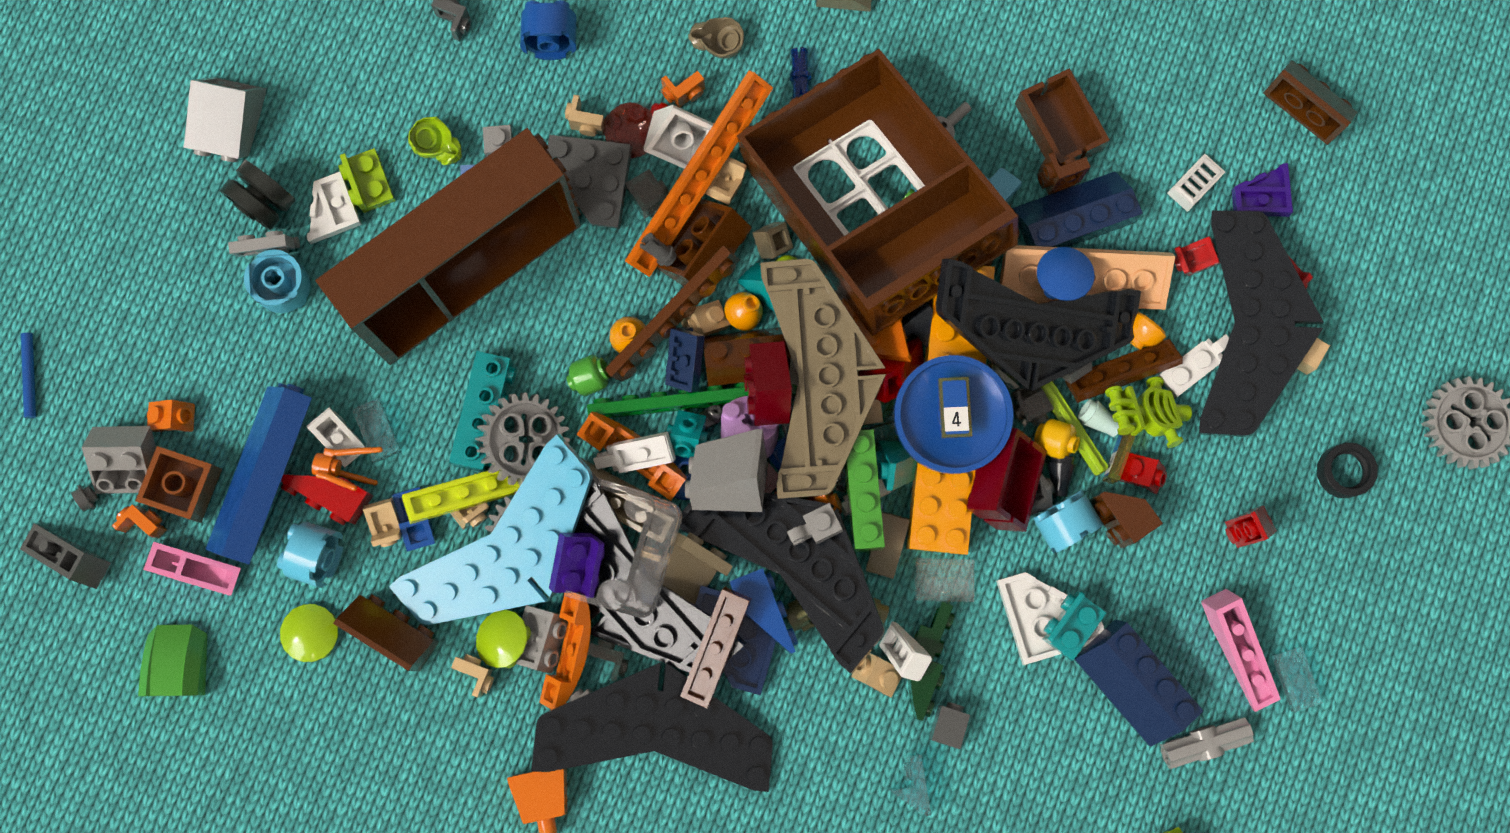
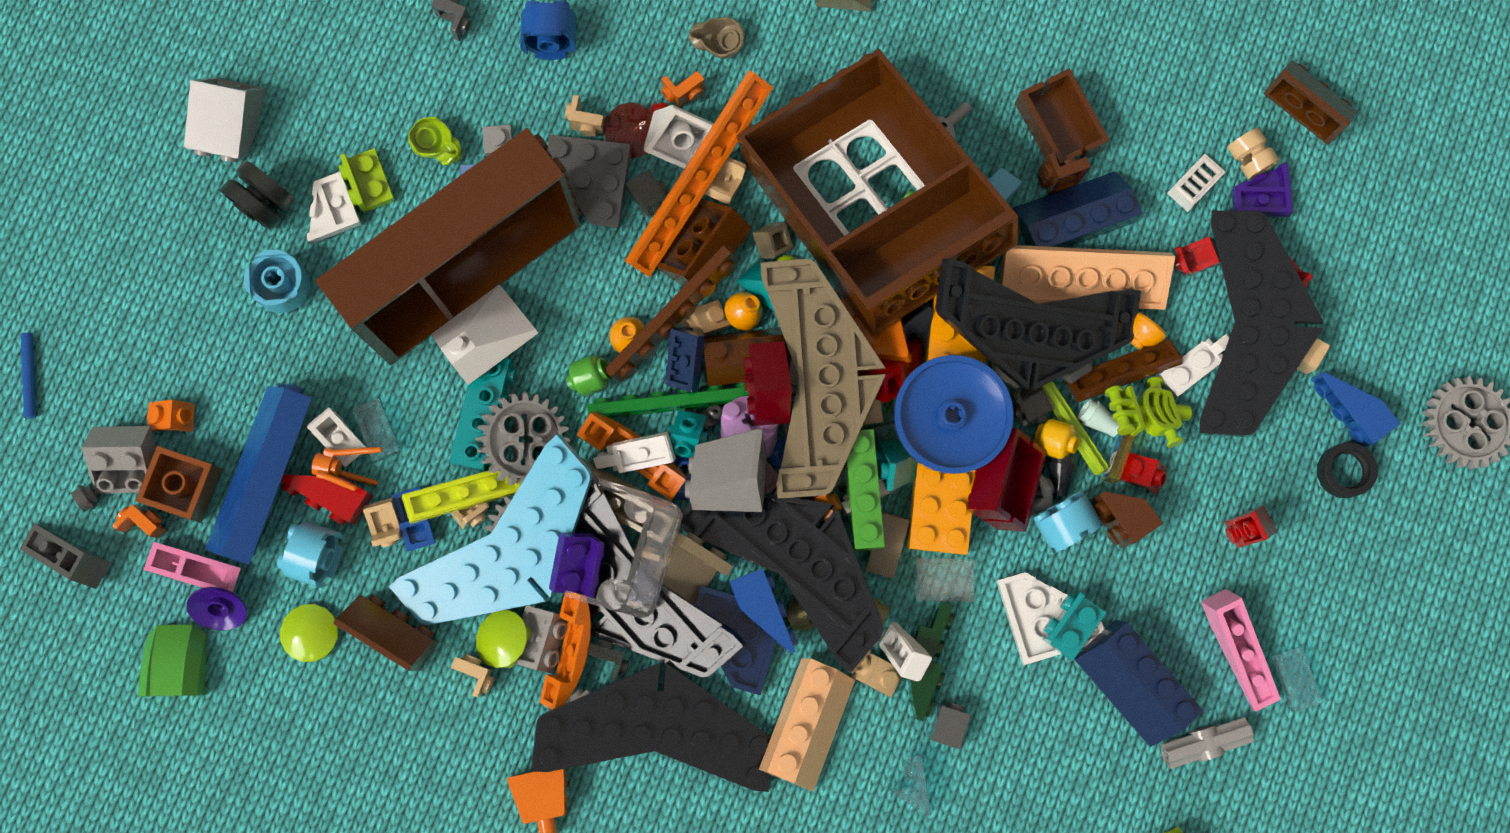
light grey plate [228,231,300,257] -> none
dark grey pin [640,233,677,266] -> none
plate [680,587,752,708] -> none
light grey plate [787,503,843,546] -> none
clear blue pin [790,47,811,99] -> none
tile [938,377,972,439] -> none
blue dish [1037,247,1095,301] -> none
none -> dark purple dish [186,587,247,630]
none -> white slope [431,284,538,385]
none -> light nougat slope [759,658,855,792]
none -> tan wheel [1227,127,1280,180]
none -> blue slope [1311,372,1400,447]

